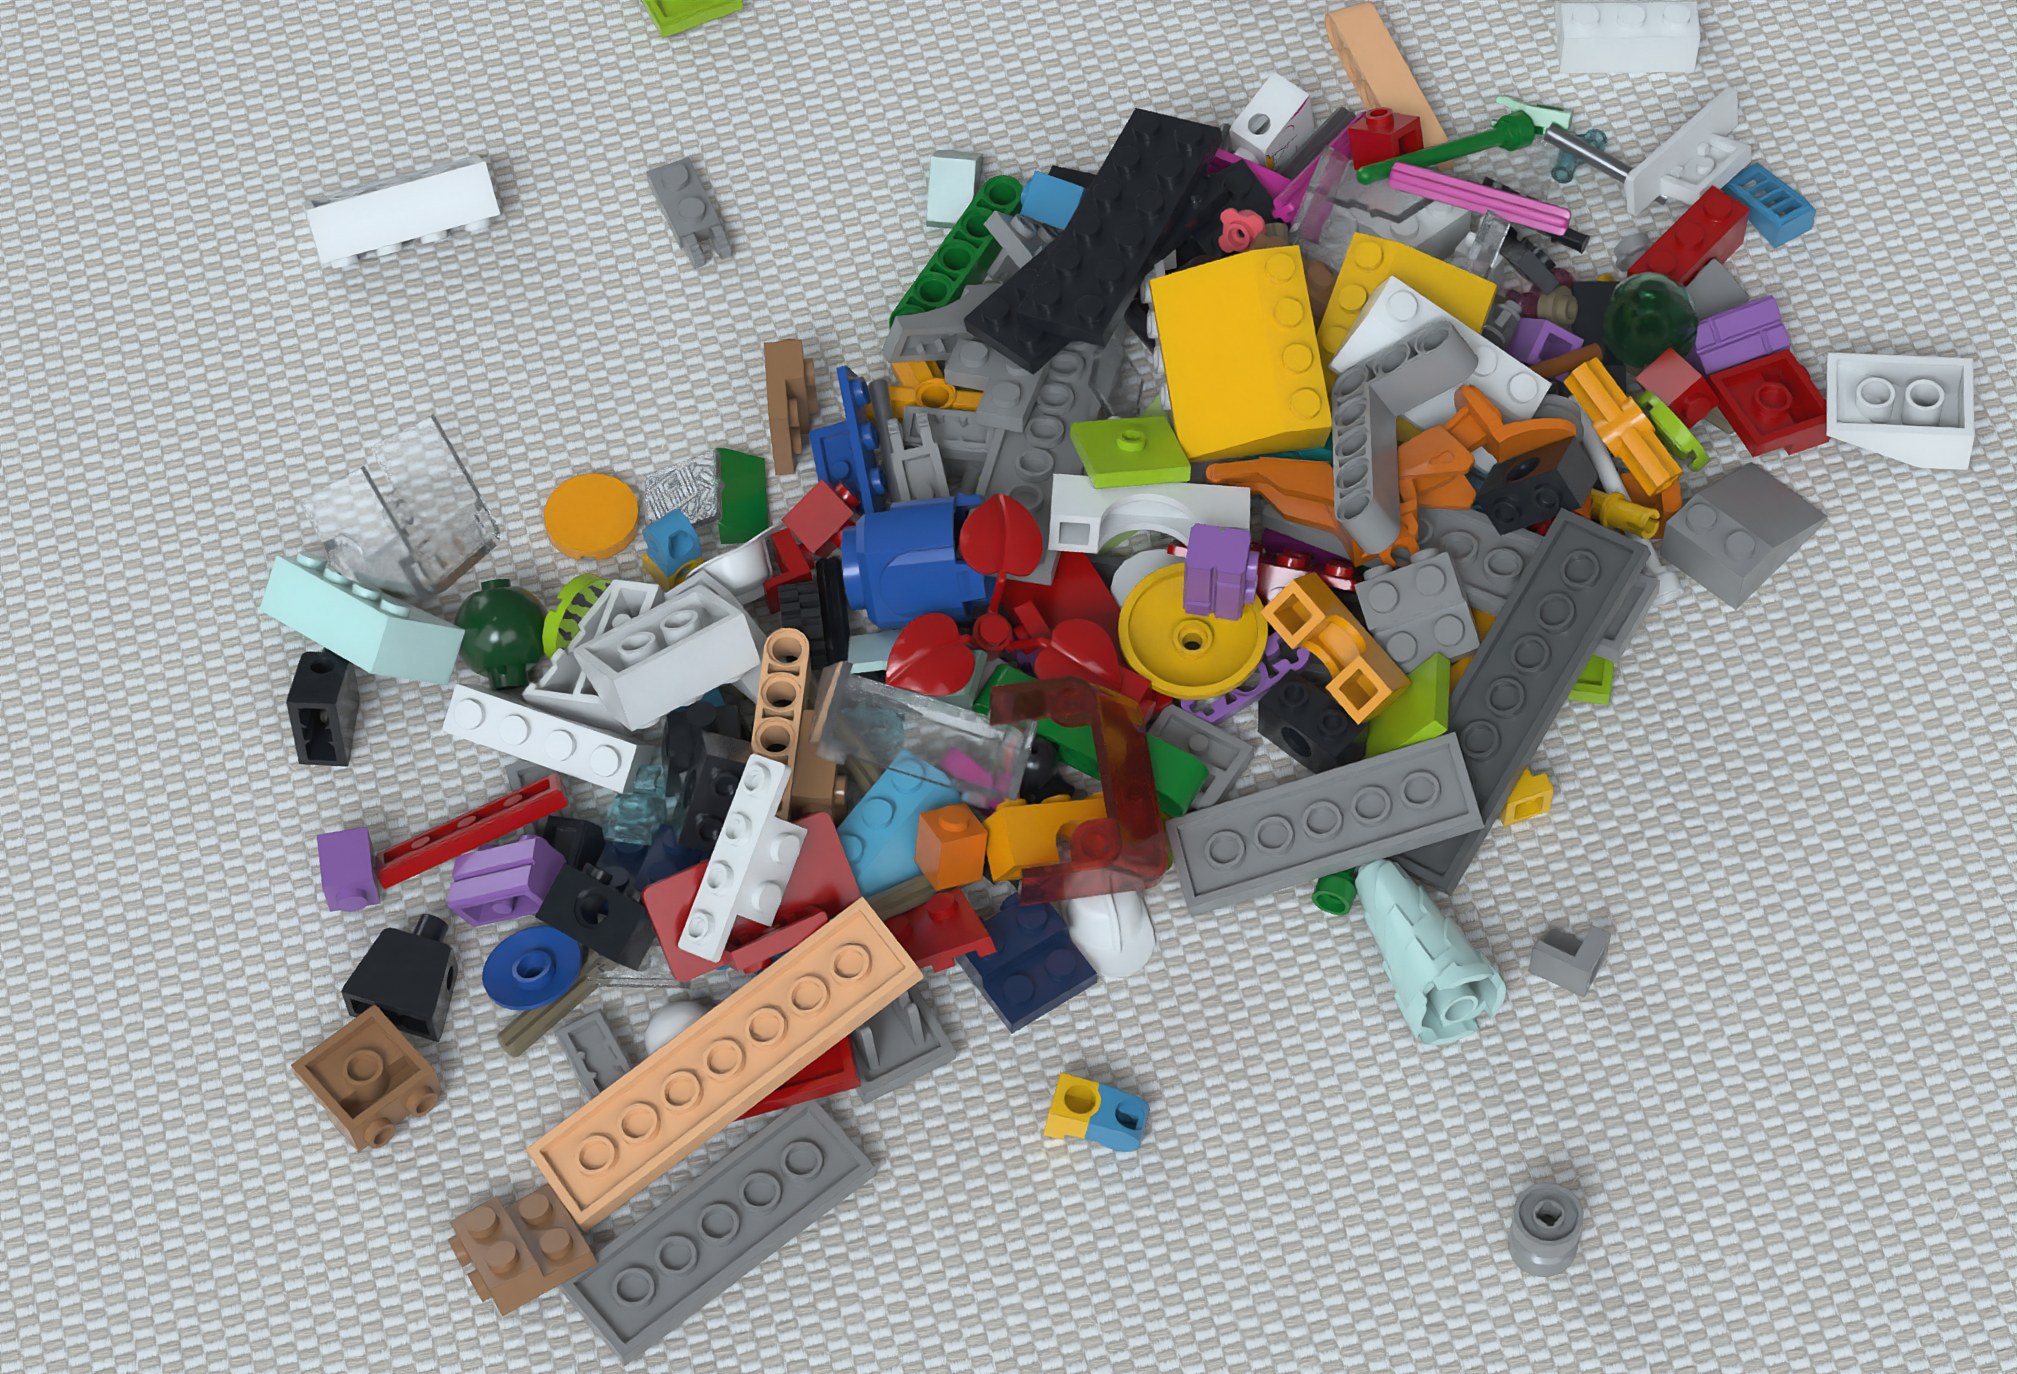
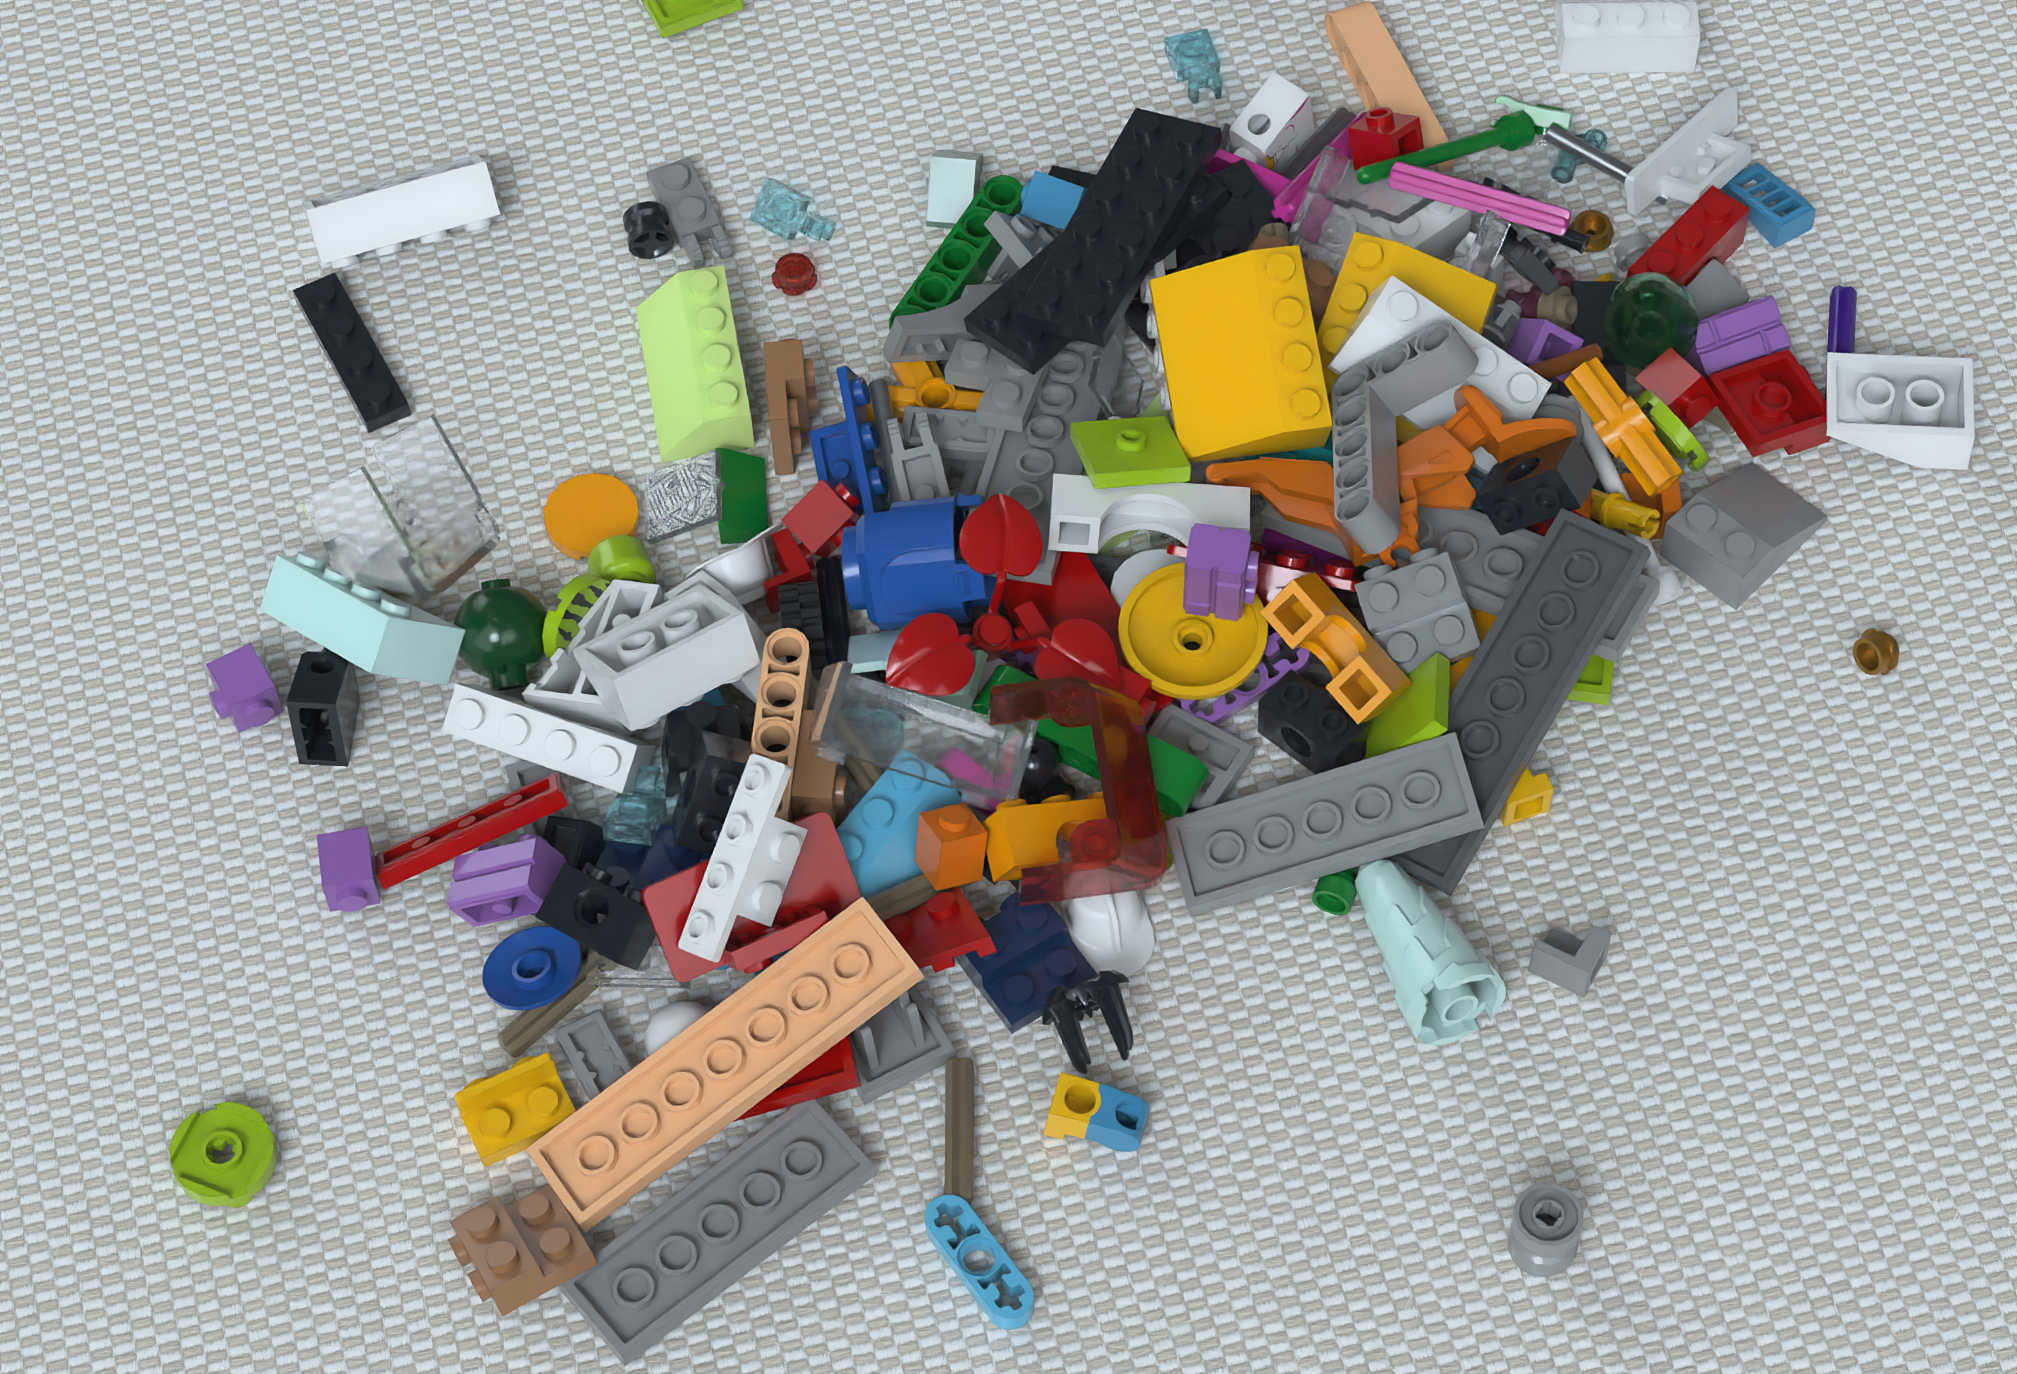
medium nougat plate [291,1004,443,1153] -> none
black torso [341,914,458,1043] -> none
dark azure leg [642,508,704,593] -> none
coral plate [1218,208,1266,253] -> none
none -> lime plate [169,1102,278,1208]
none -> medium lavender brick [206,643,283,733]
none -> black plate [293,273,411,433]
none -> yellow bracket [454,1052,576,1168]
none -> lime head [588,535,656,584]
none -> black wheel [623,201,674,259]
none -> yellowish green slope [636,265,755,462]
none -> clear light blue plate [749,178,837,241]
none -> clear red plate [772,253,817,296]
none -> medium azure beam [925,1194,1034,1330]
none -> dark tan axle [944,1057,974,1204]
none -> black piece [1042,970,1134,1074]
none -> clear light blue plate [1164,28,1222,104]
none -> pearl gold plate [1569,210,1614,253]
none -> dark purple axle [1825,285,1857,399]
none -> pearl gold plate [1853,628,1899,675]

